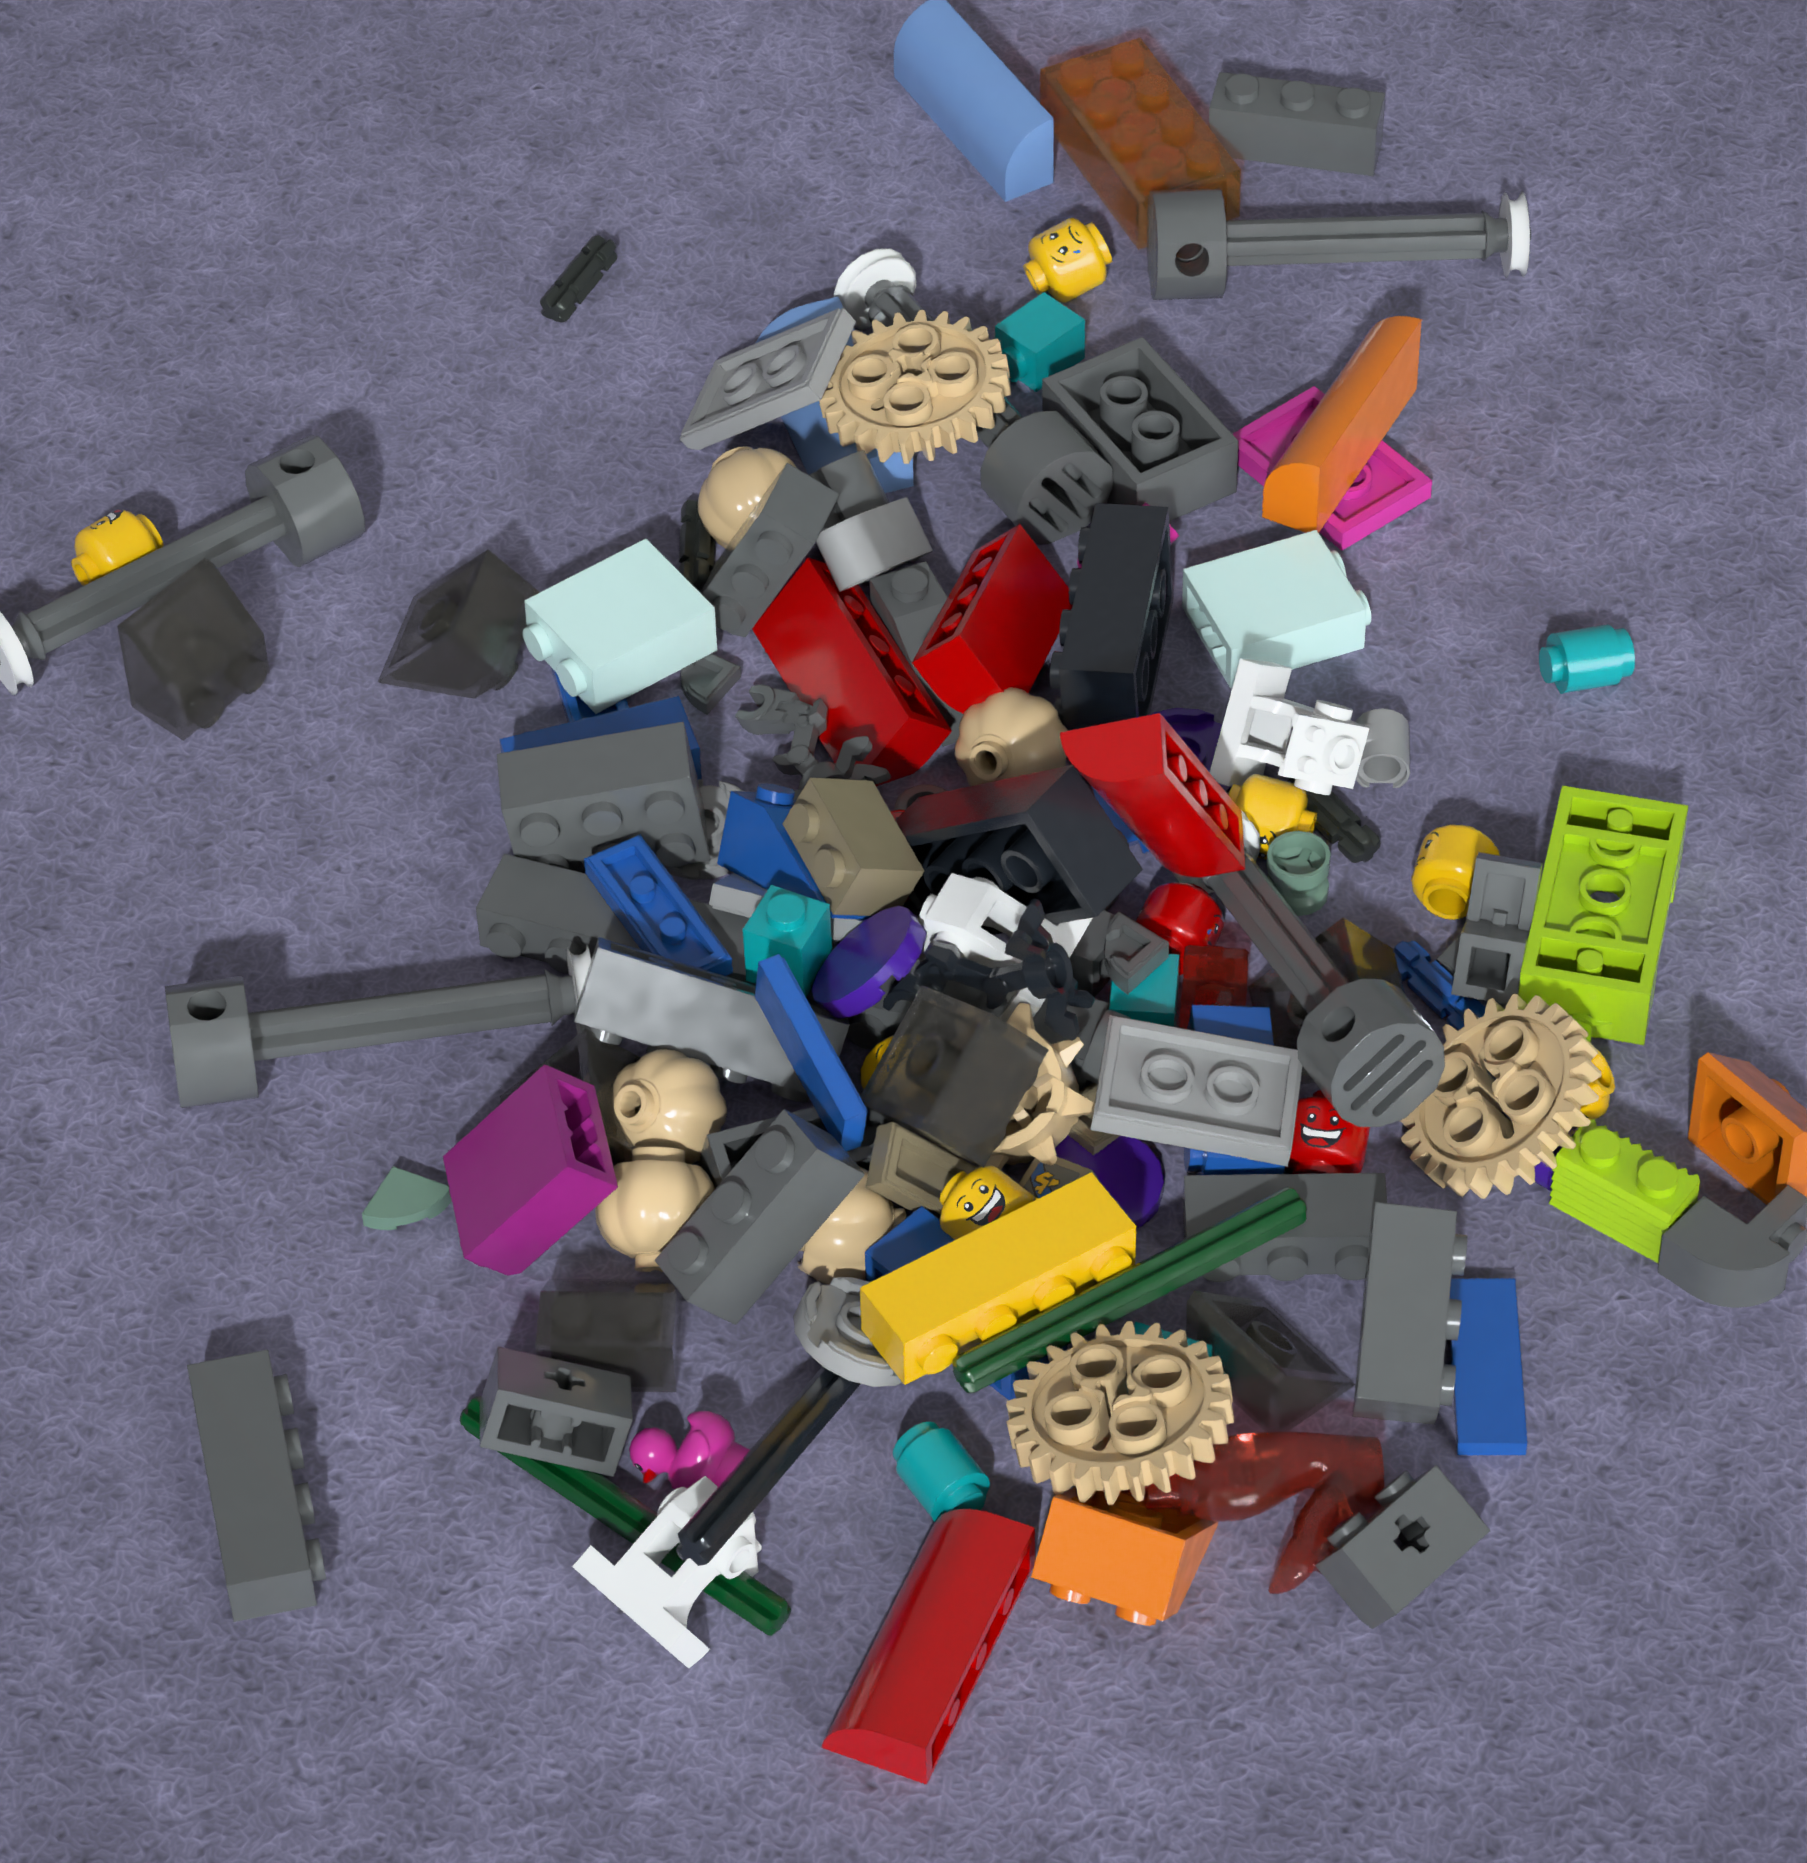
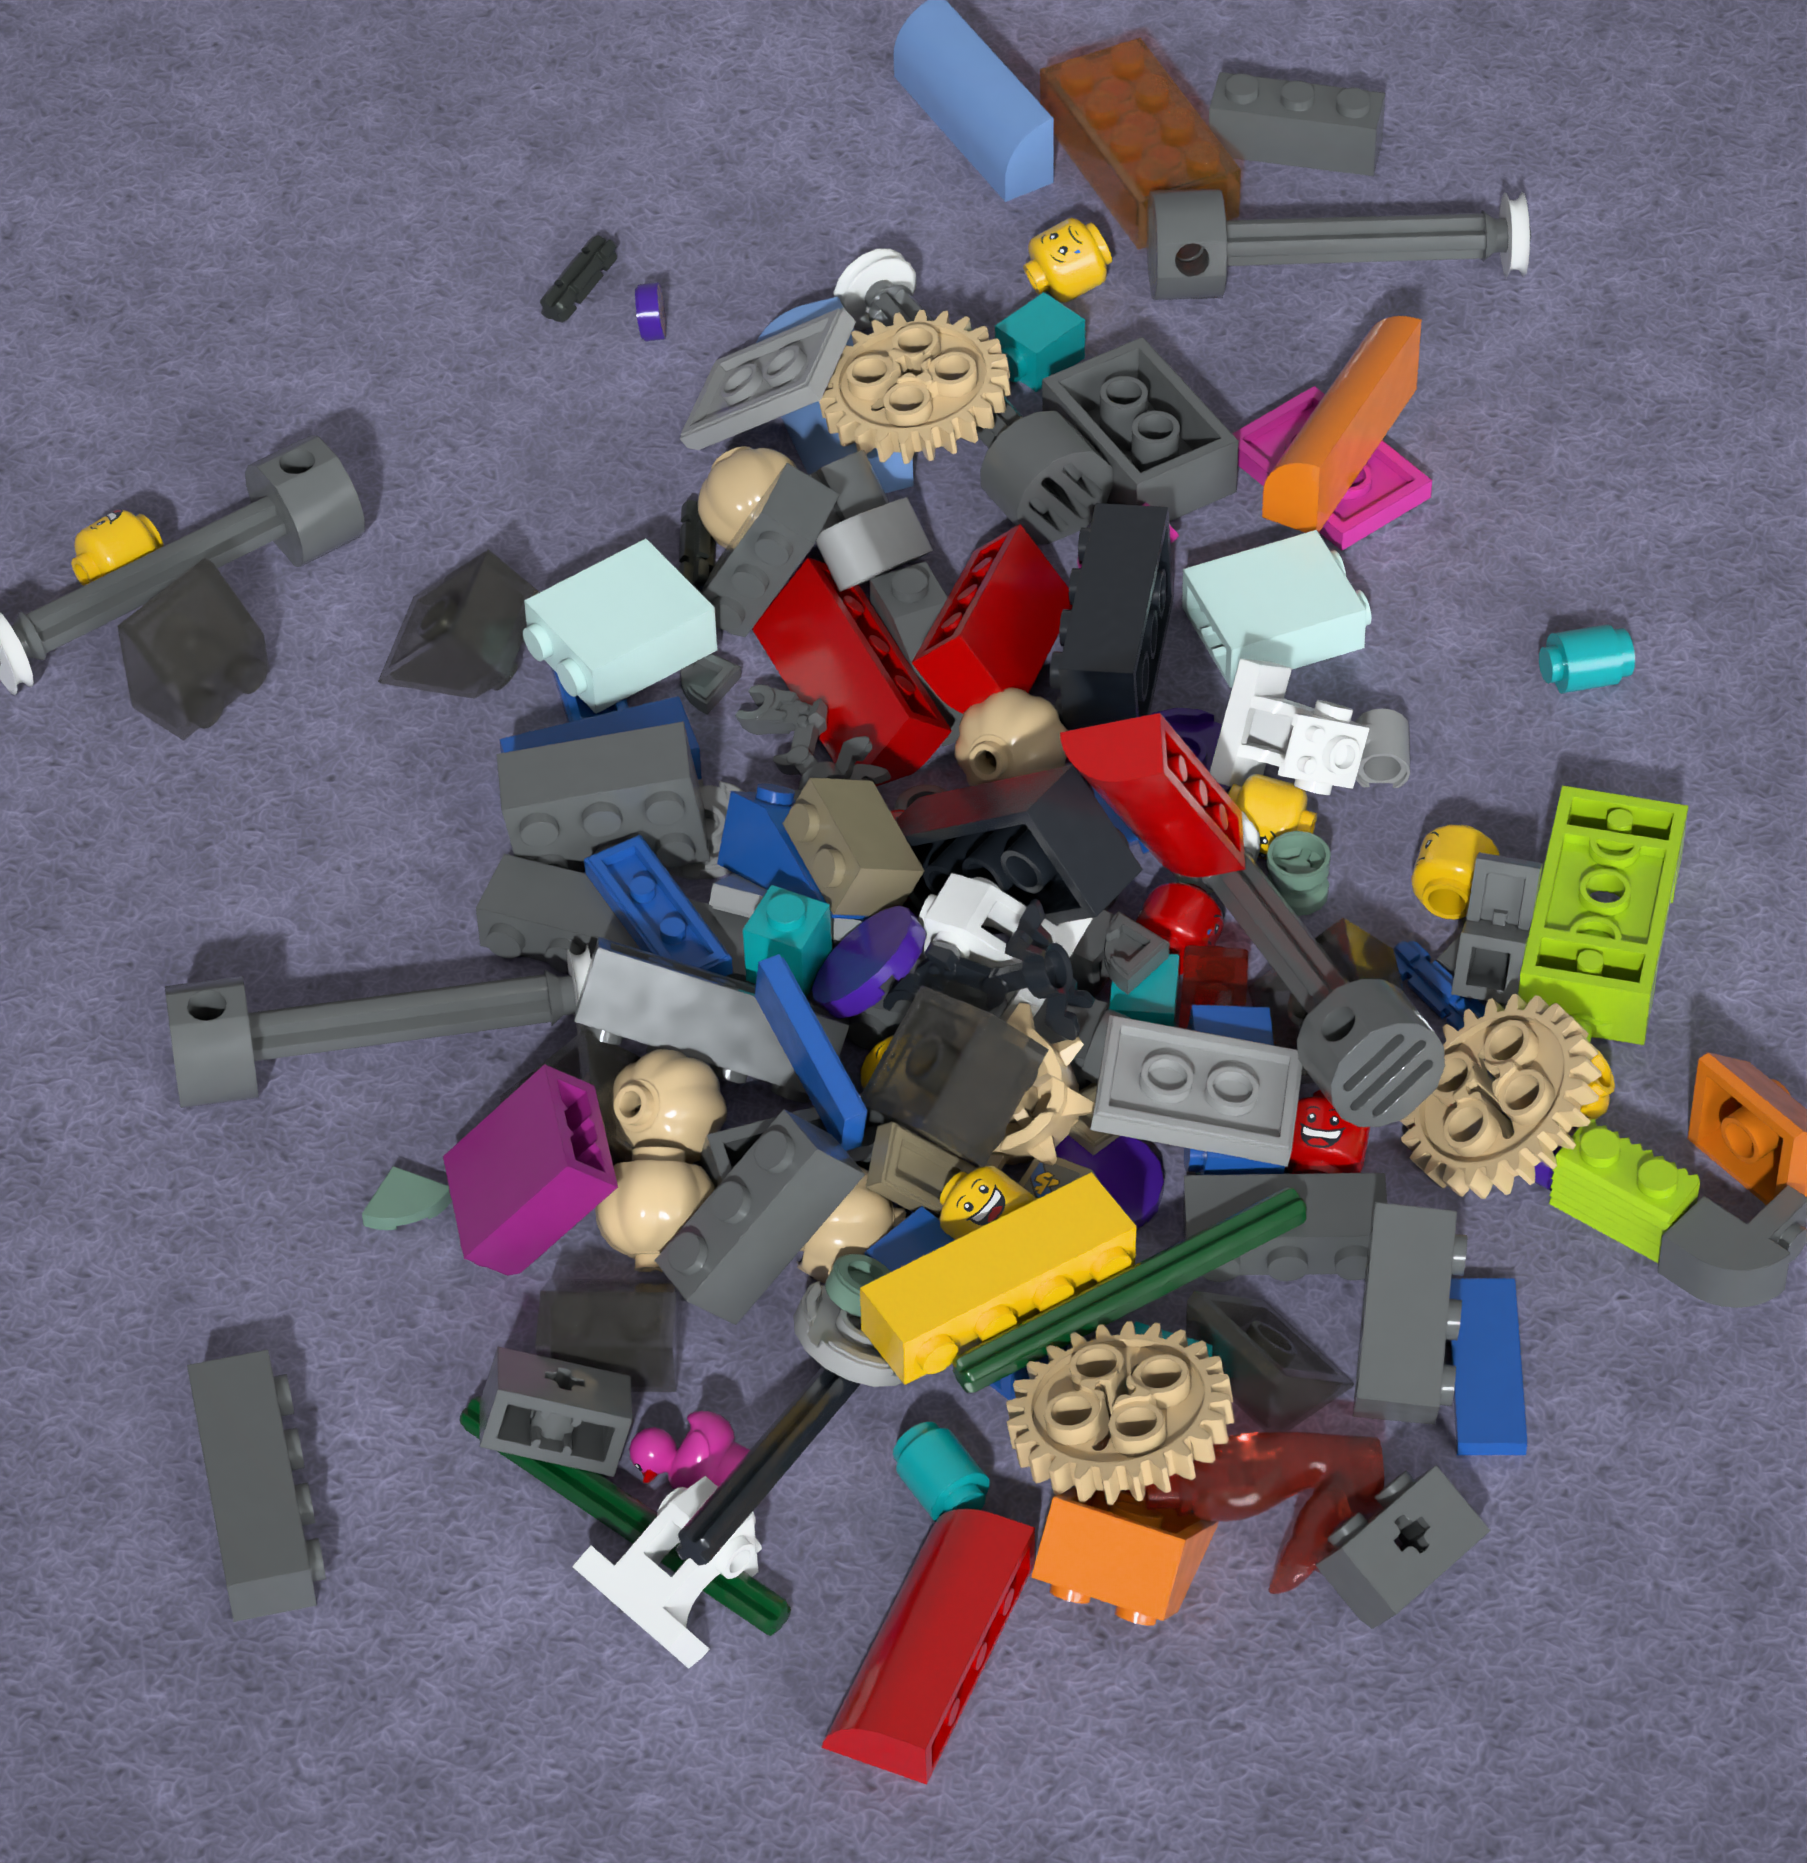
pearl dark grey axle [1286,778,1381,863] -> none
none -> dark purple tile [635,282,666,342]
none -> sand green tile [825,1254,890,1317]

